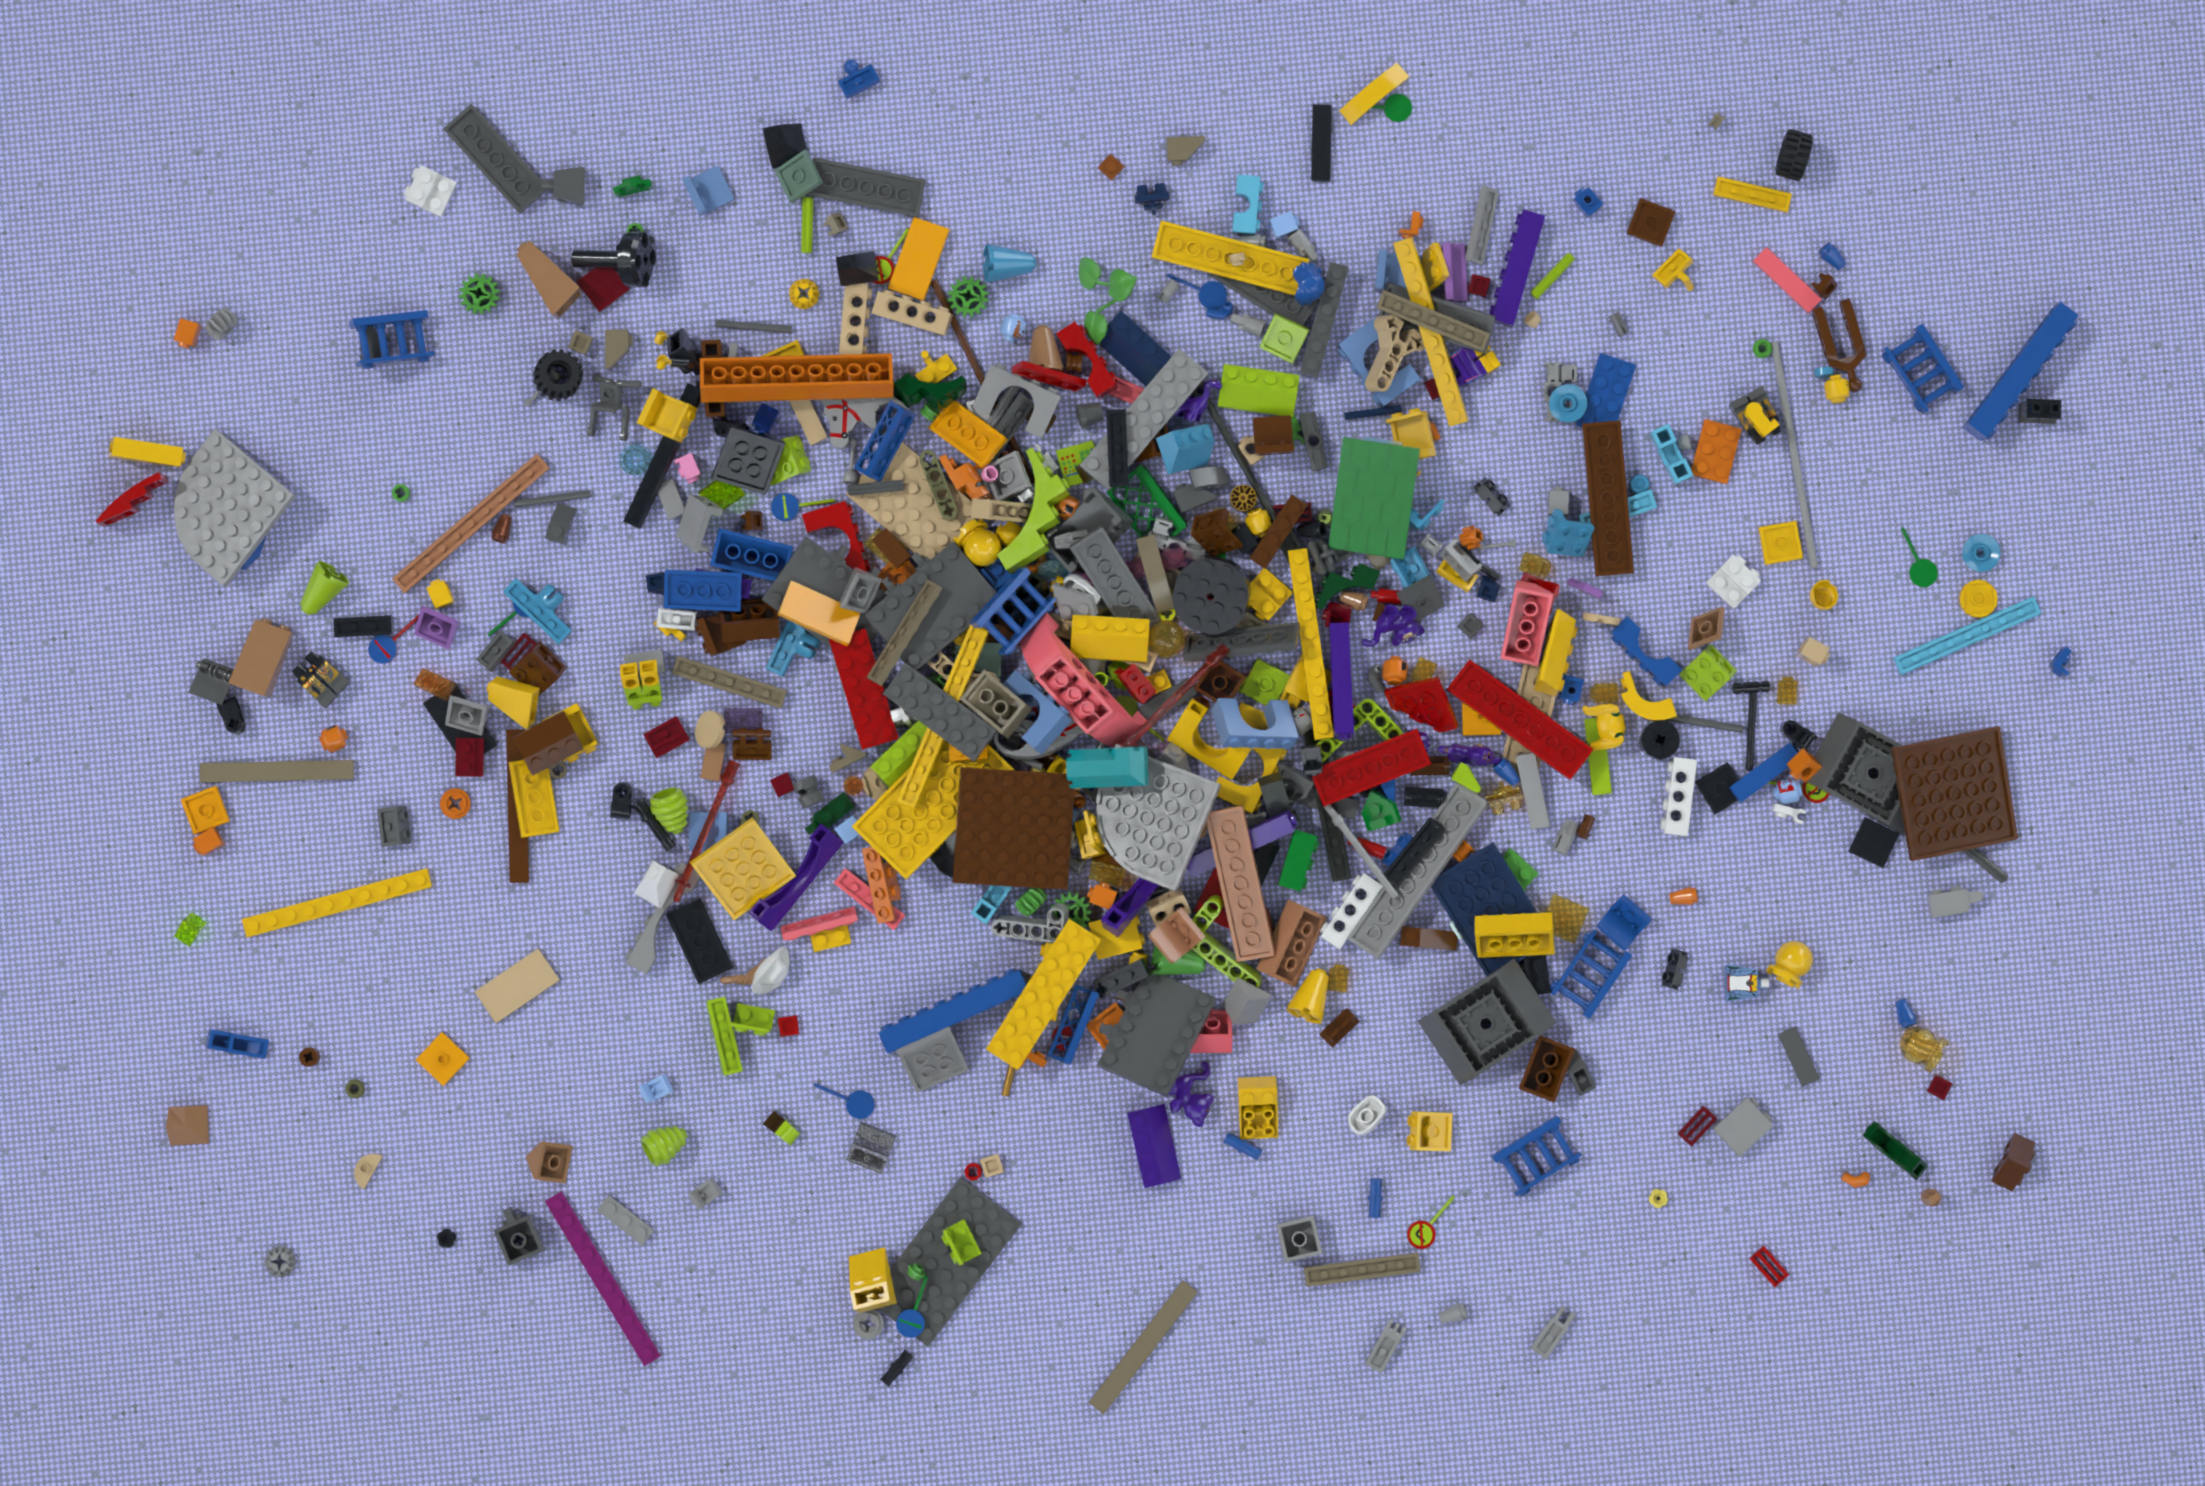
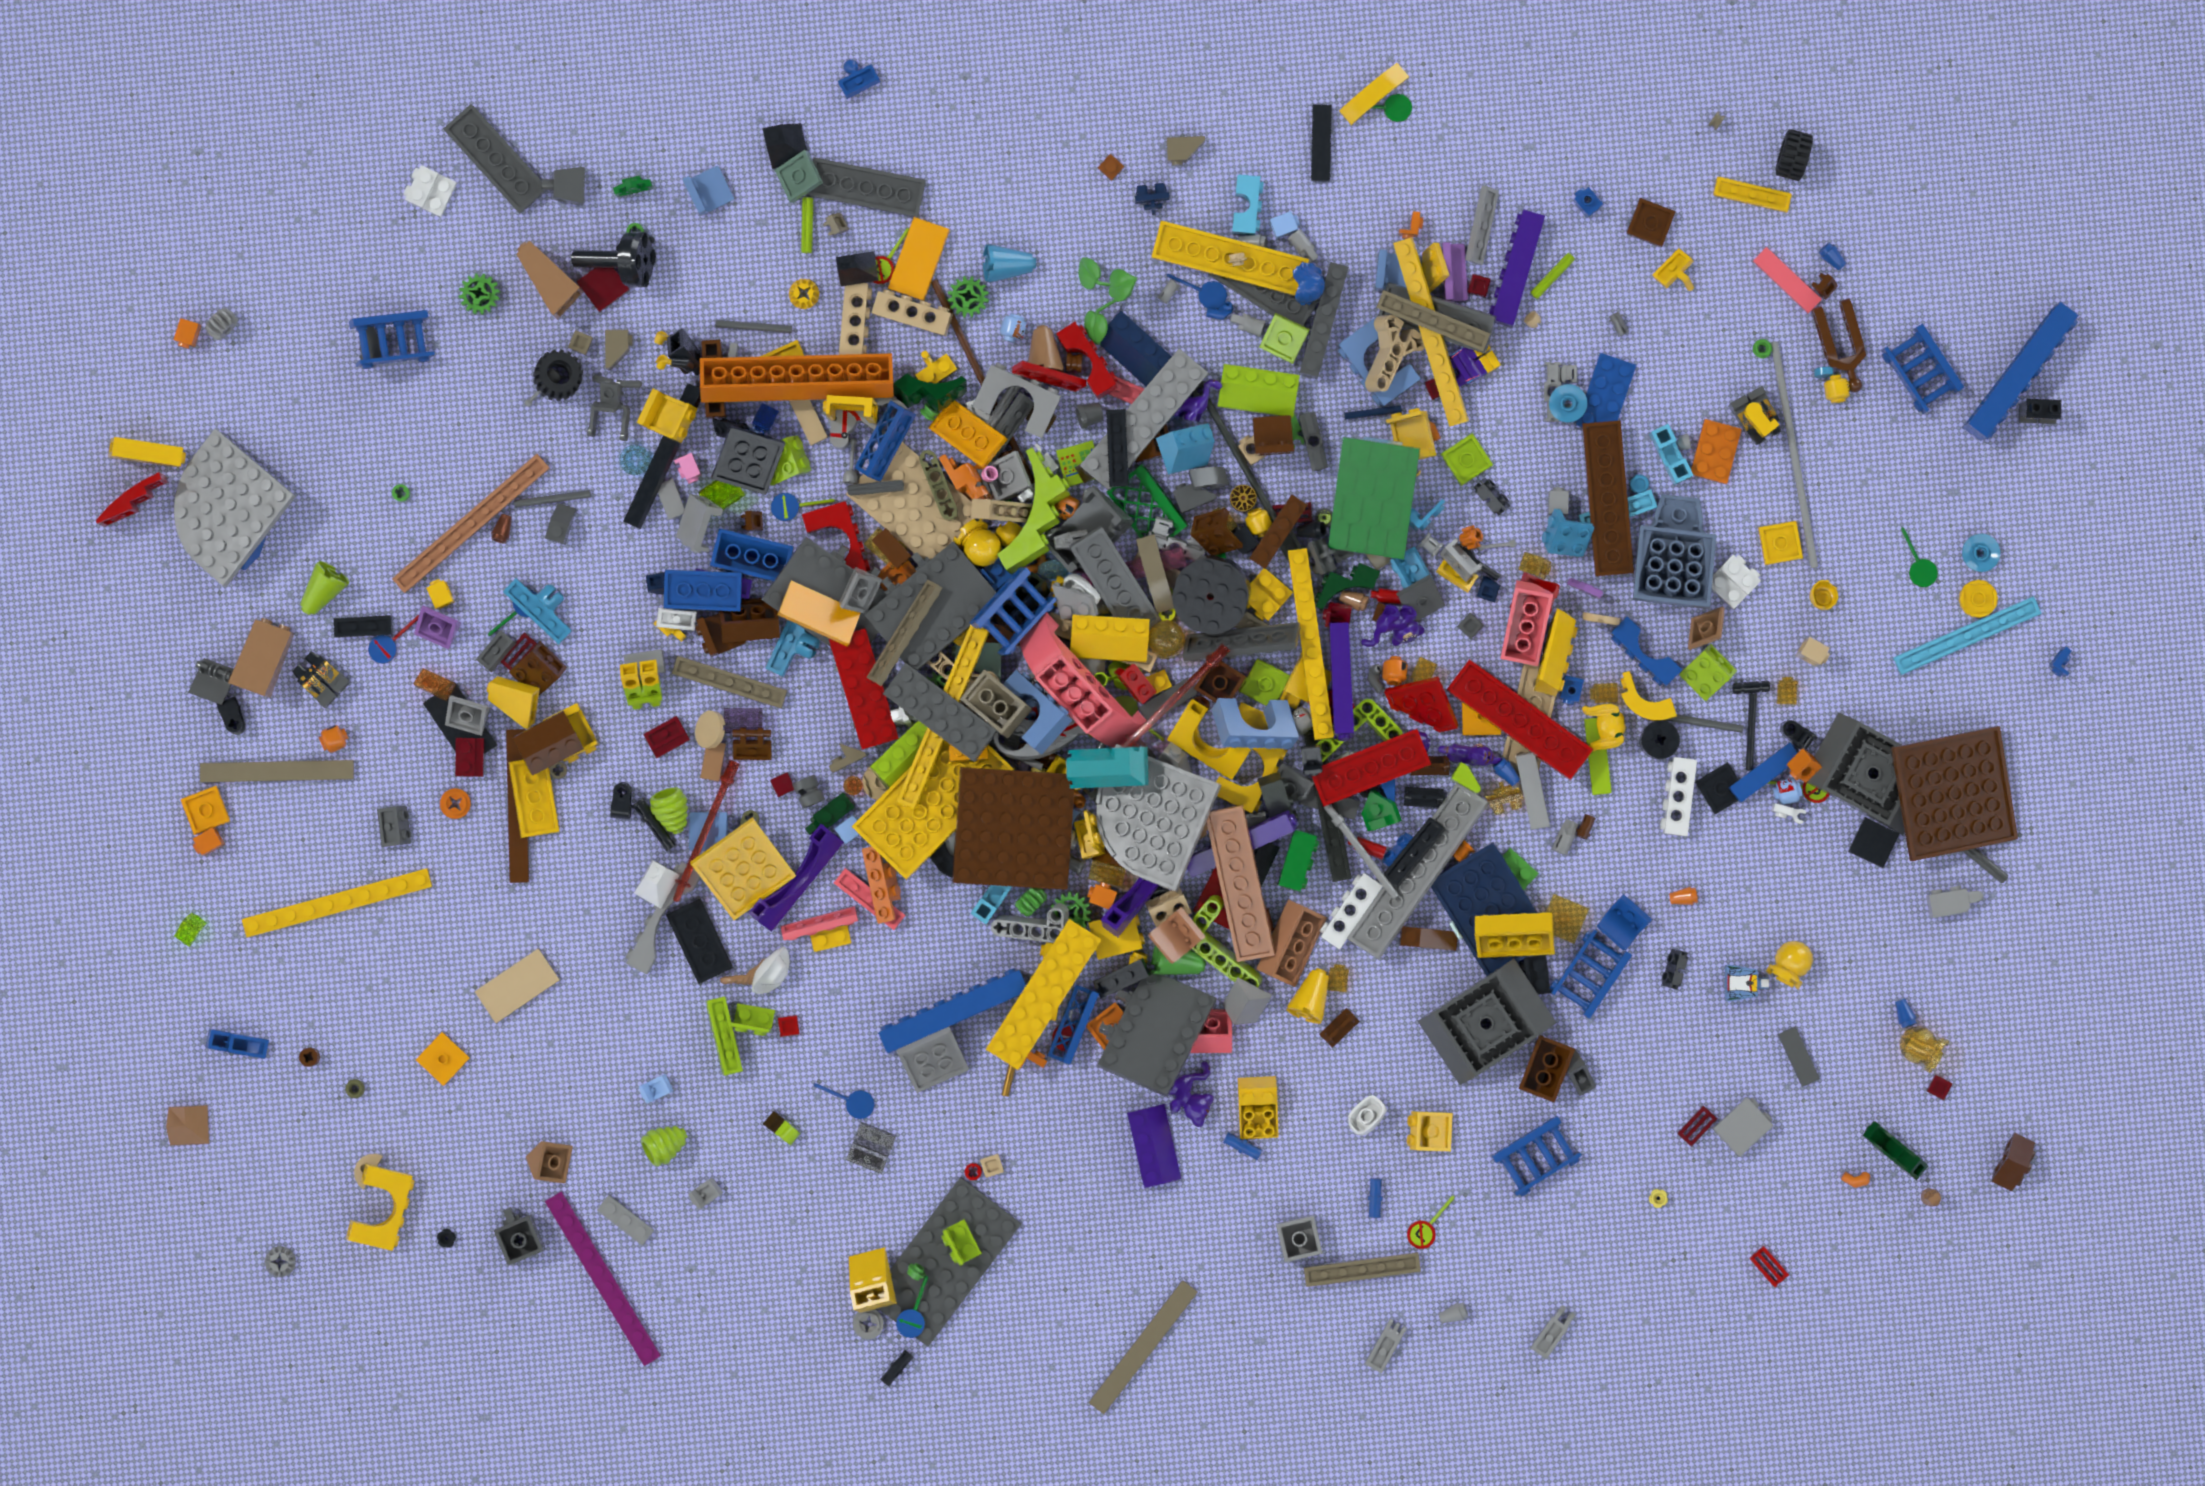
none -> yellow arch [346,1163,414,1251]
none -> yellow panel [823,395,878,424]
none -> lime tile [1440,433,1493,486]
none -> sand blue wedge [1633,494,1717,609]

